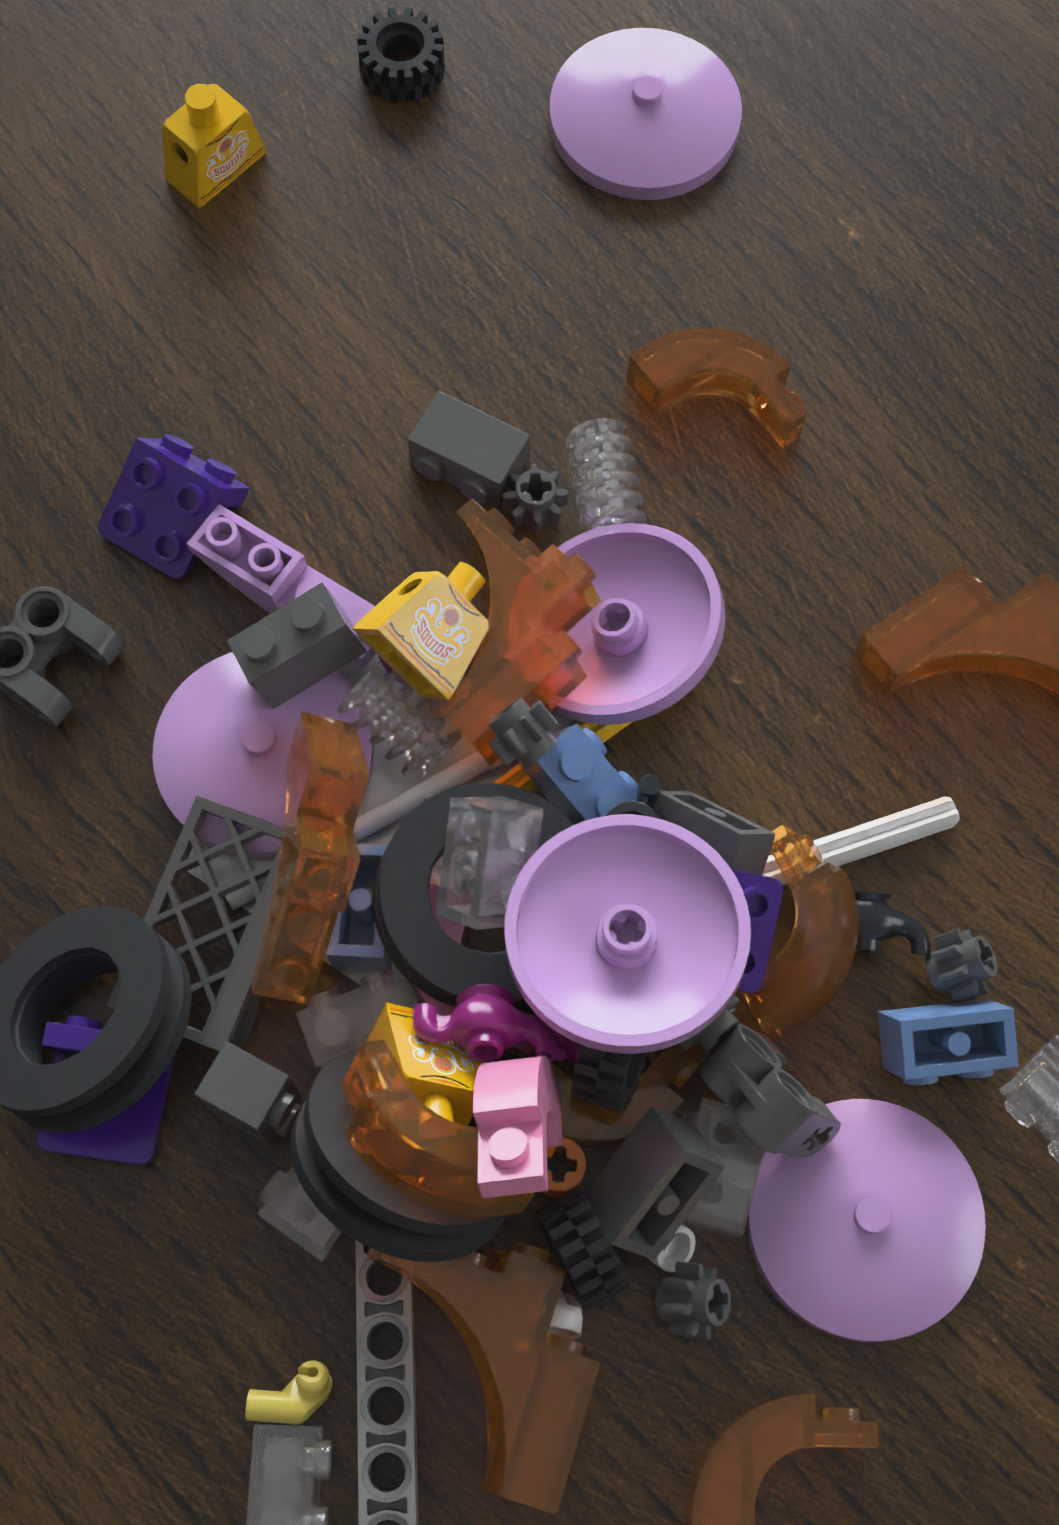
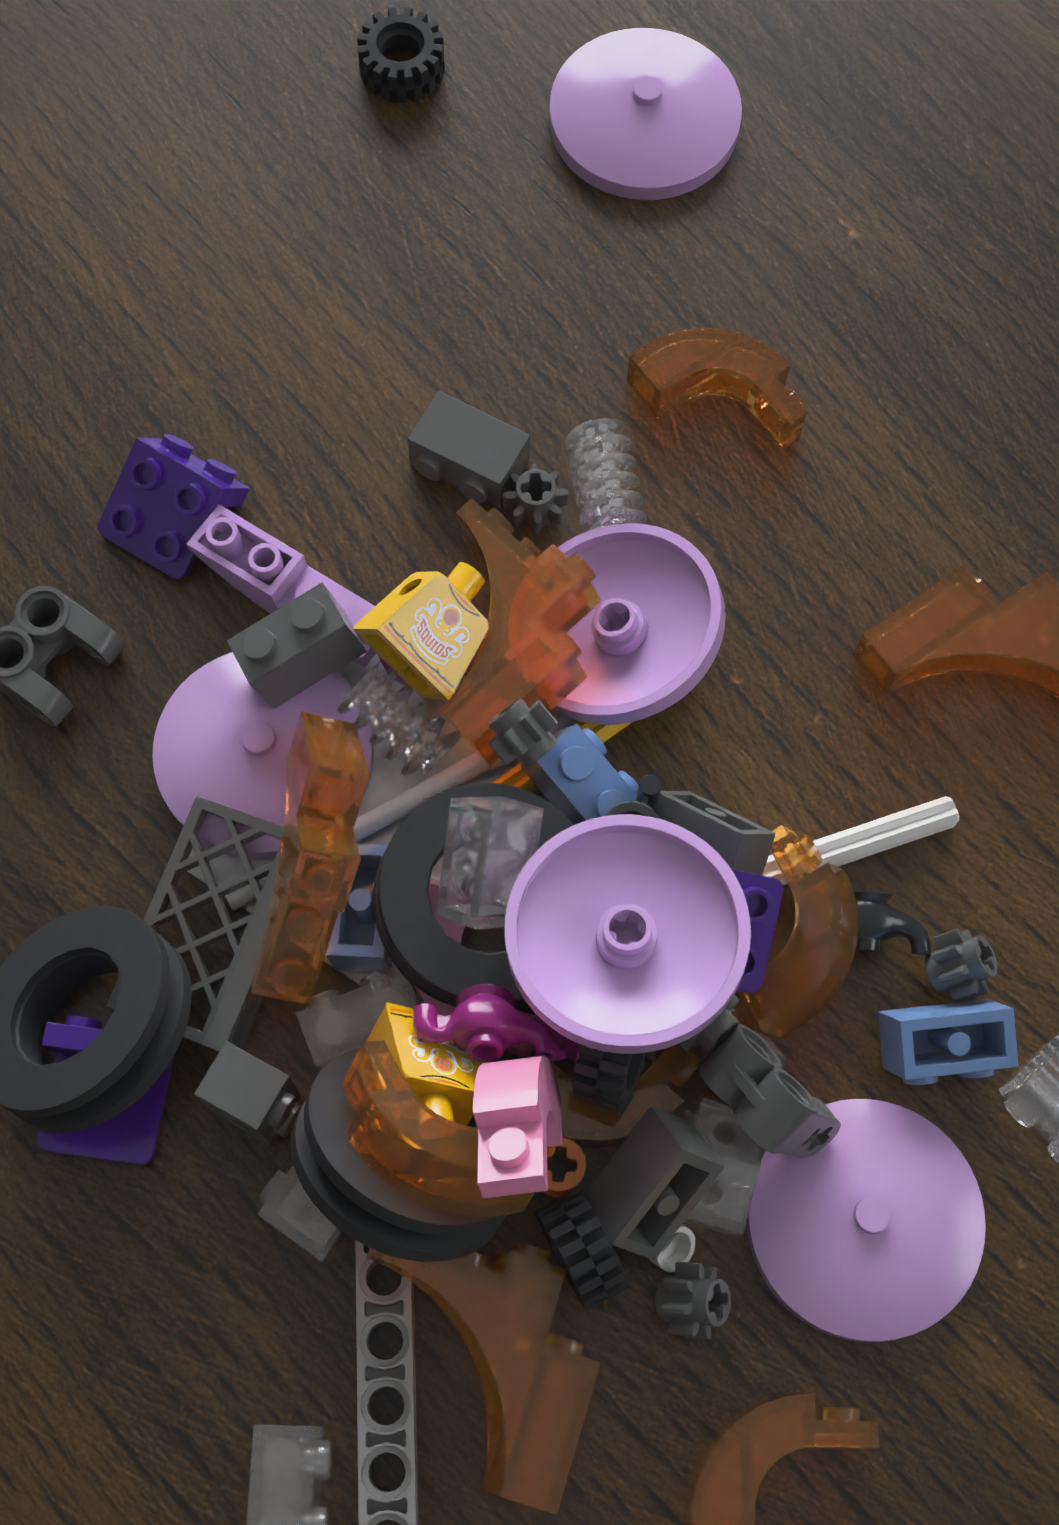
yellow torso [162,84,266,209] -> none
light yellow arm [245,1360,332,1425] -> none
white hinge [533,1290,583,1339] -> none

